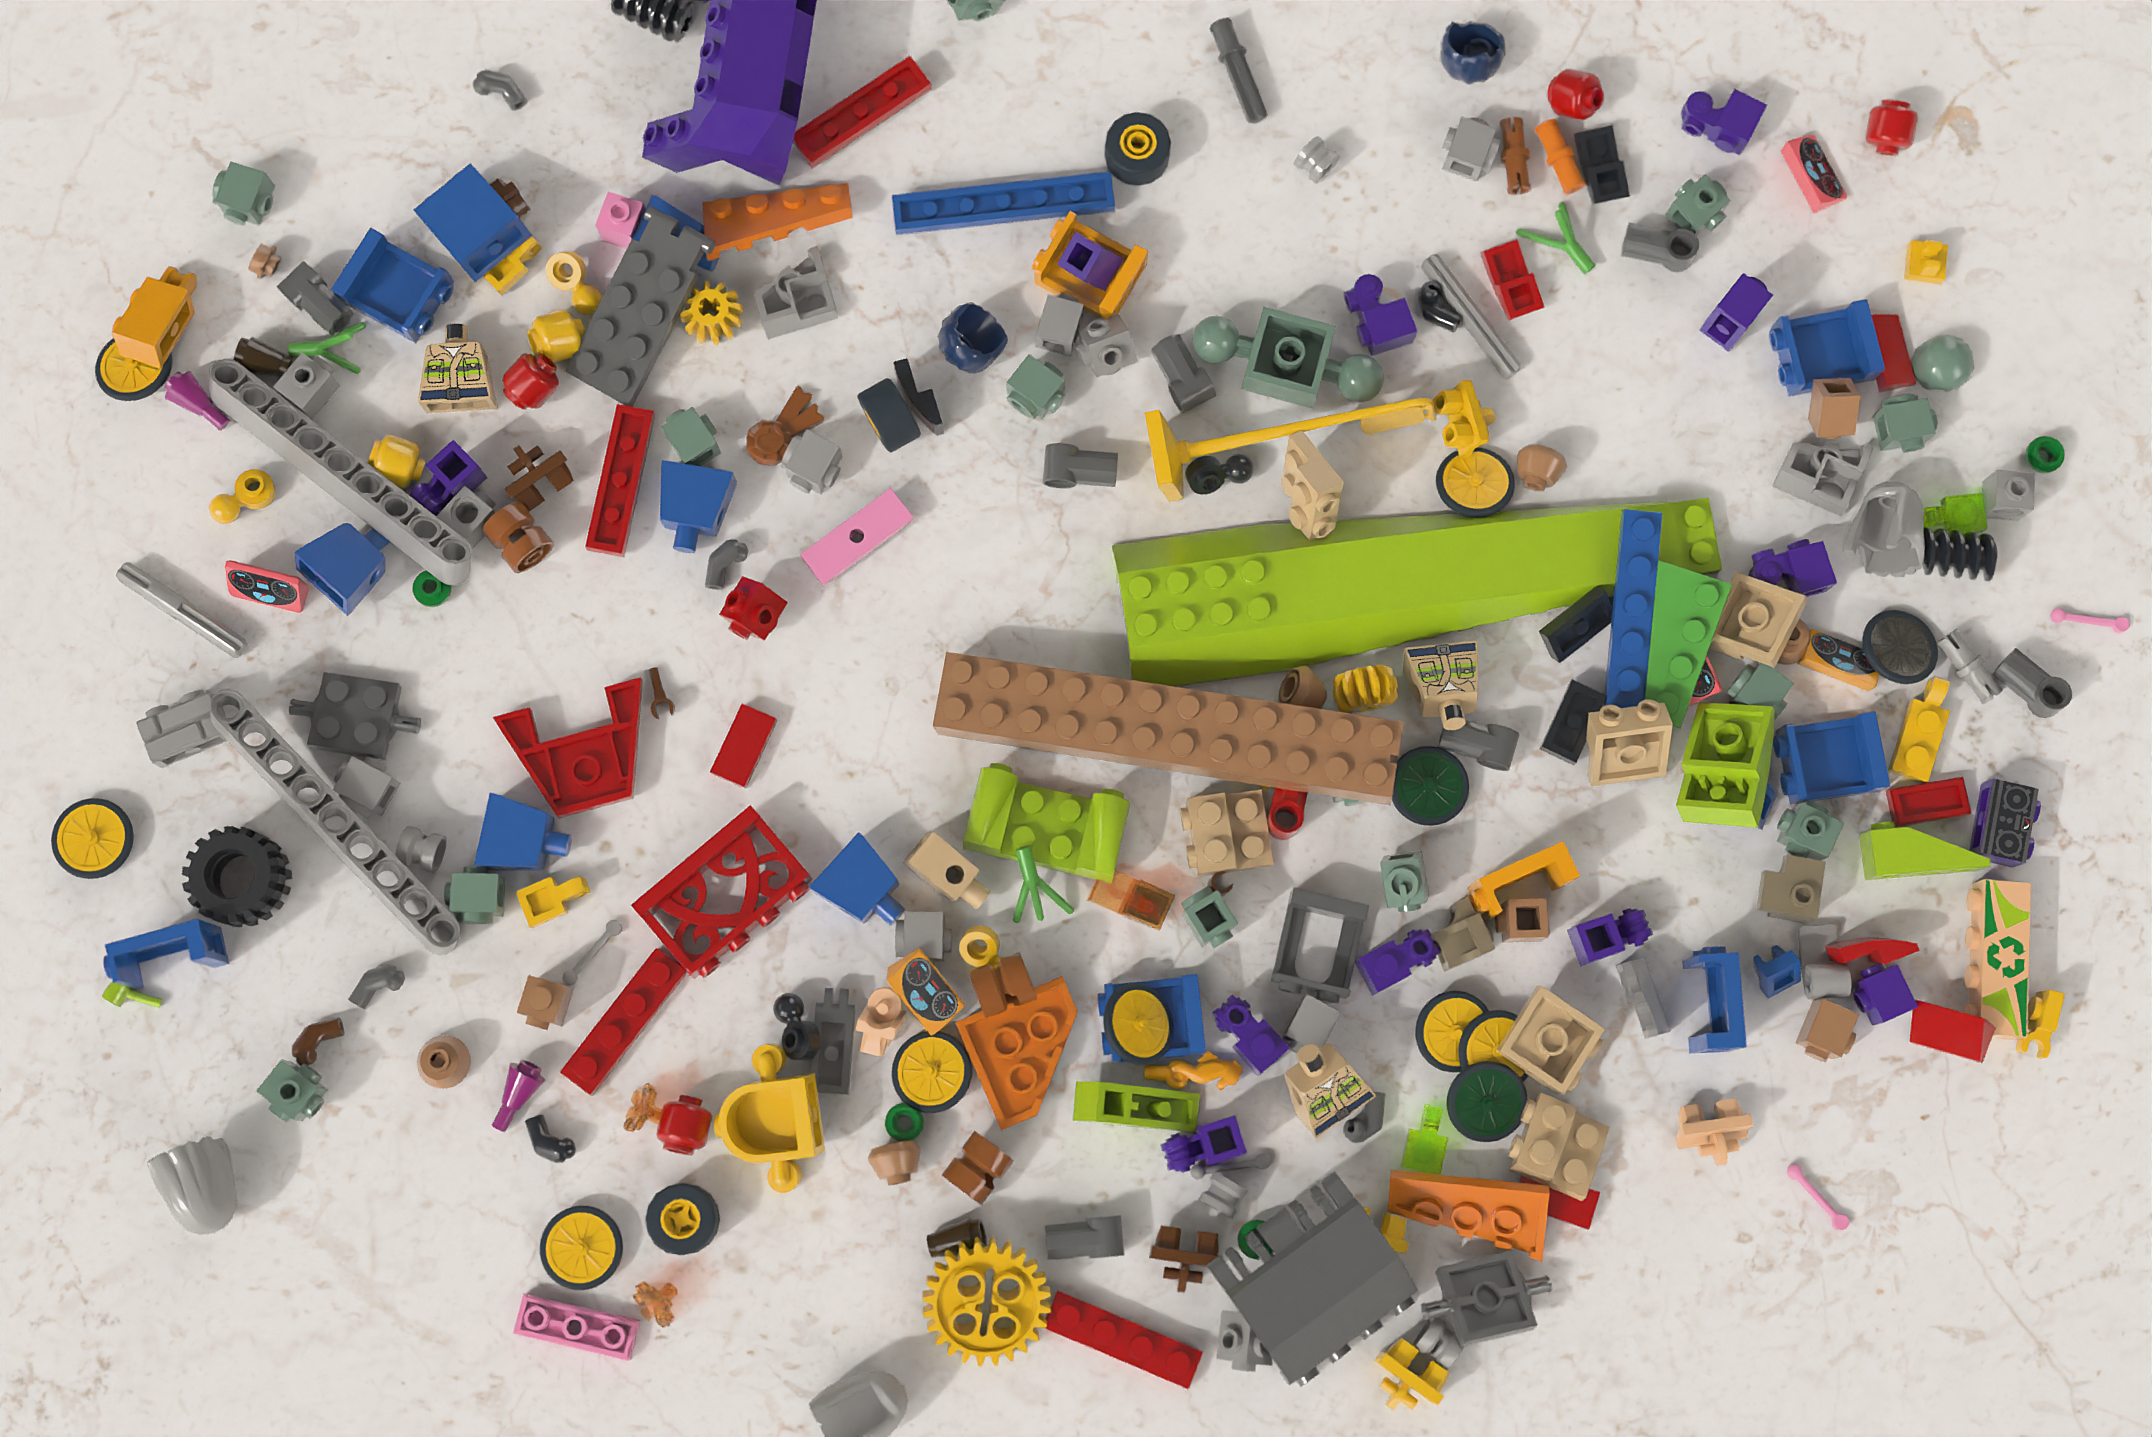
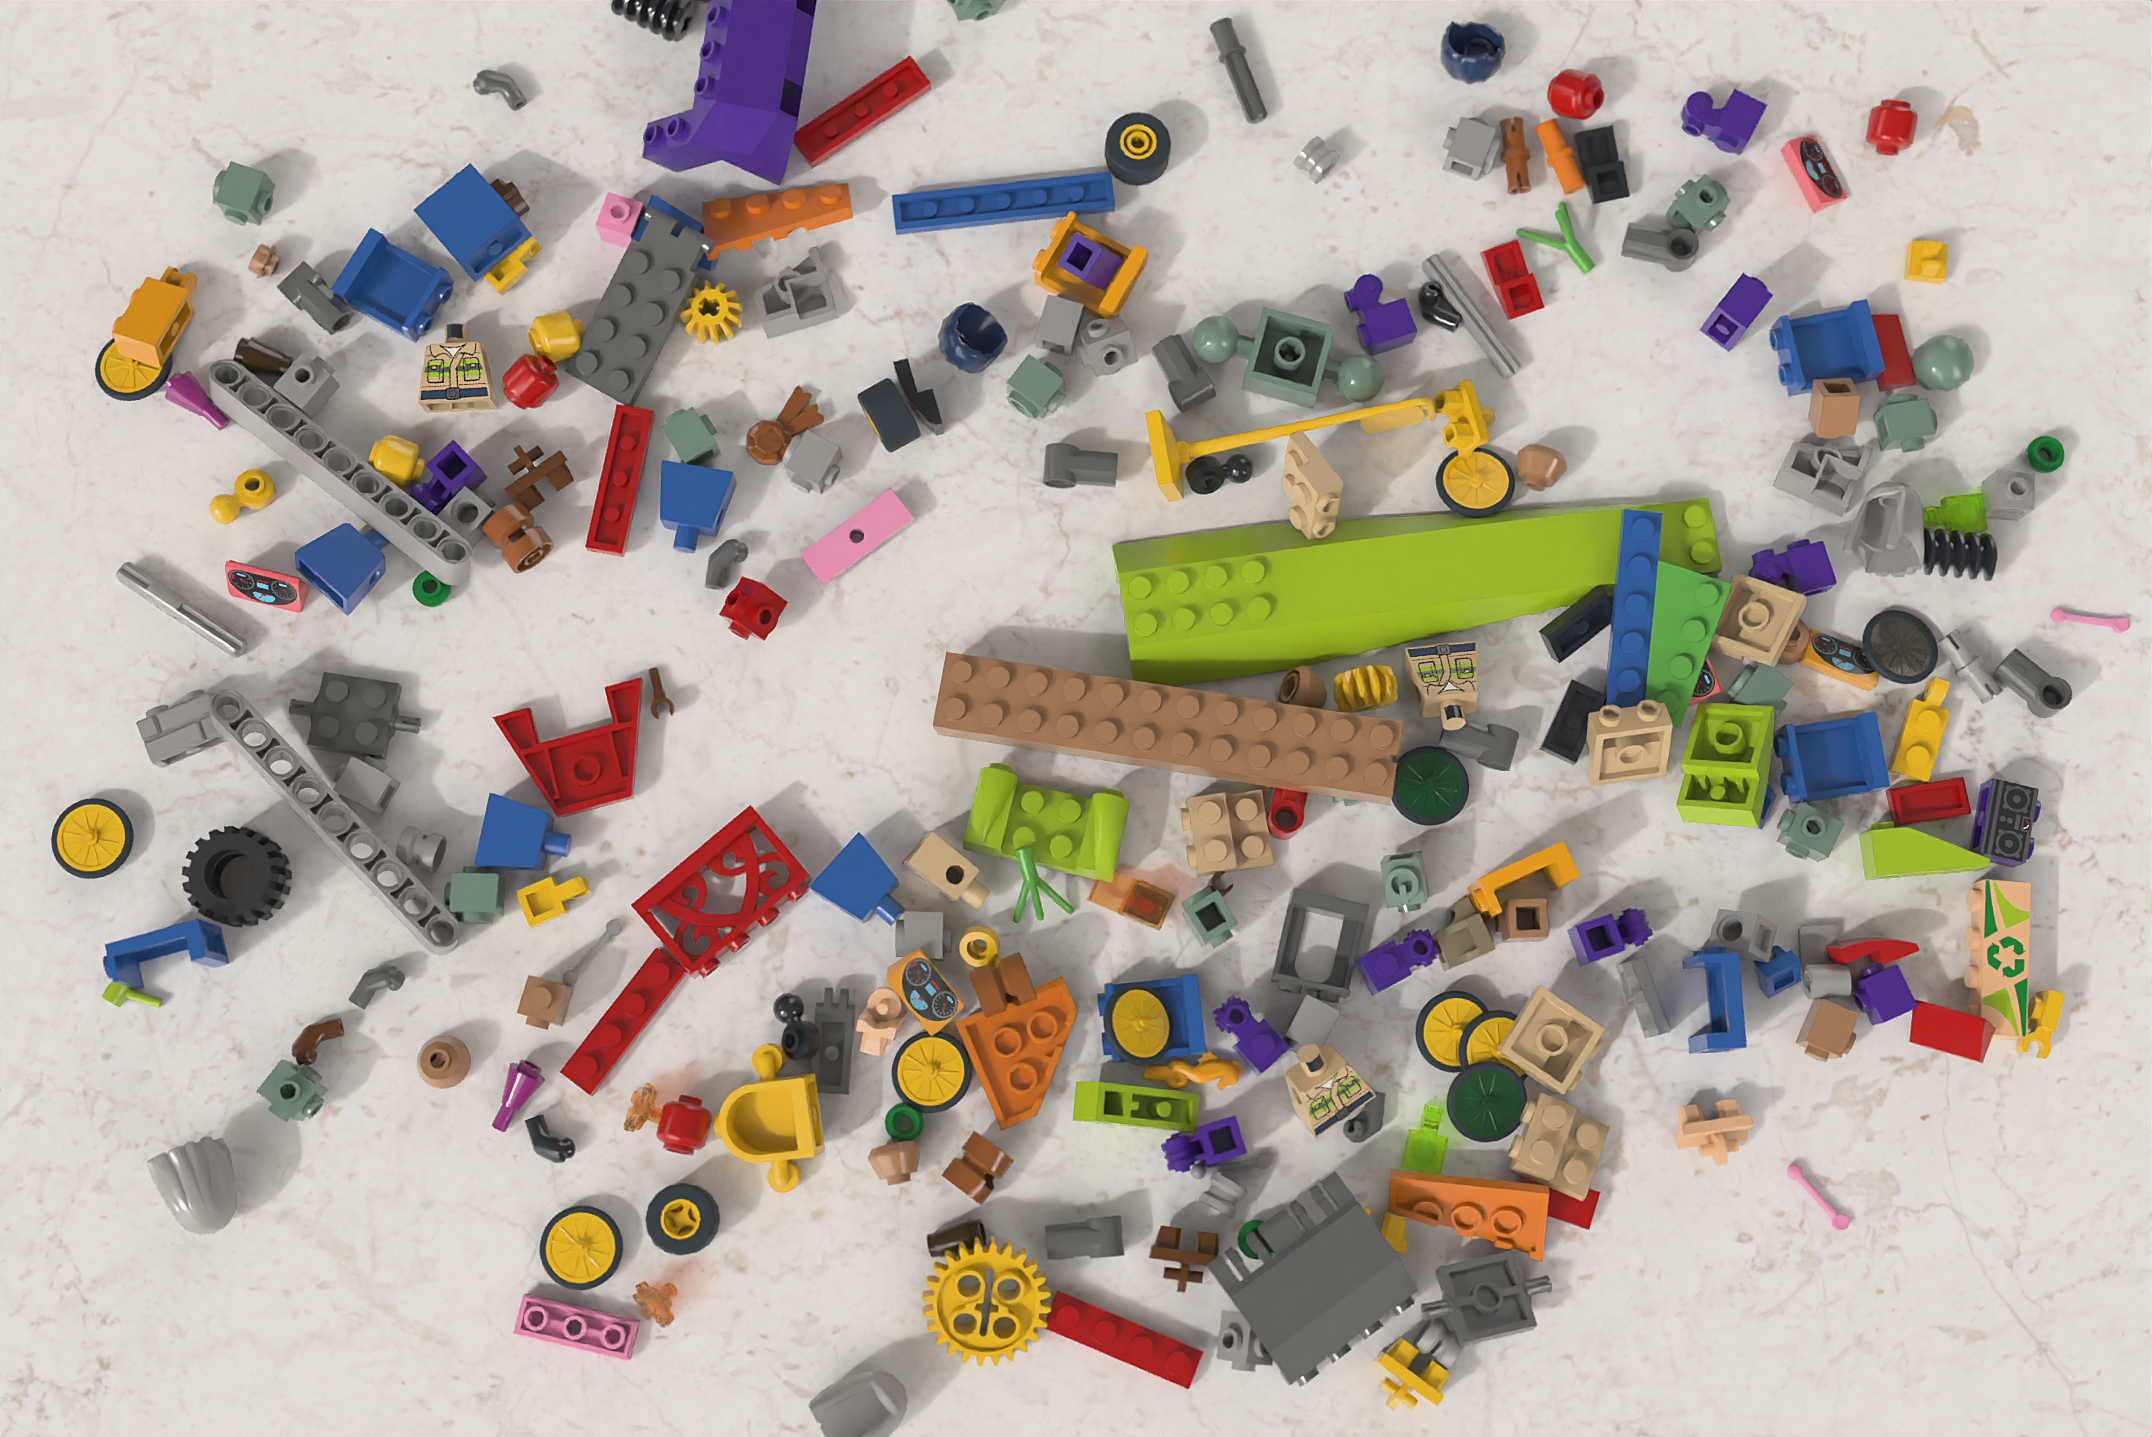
bright green plant [288,322,366,374] -> none
yellow plate [546,251,602,315] -> none
red tile [710,703,778,789] -> none
dark tan brick [1756,855,1826,923] -> none
none -> light grey brick [1709,909,1778,963]

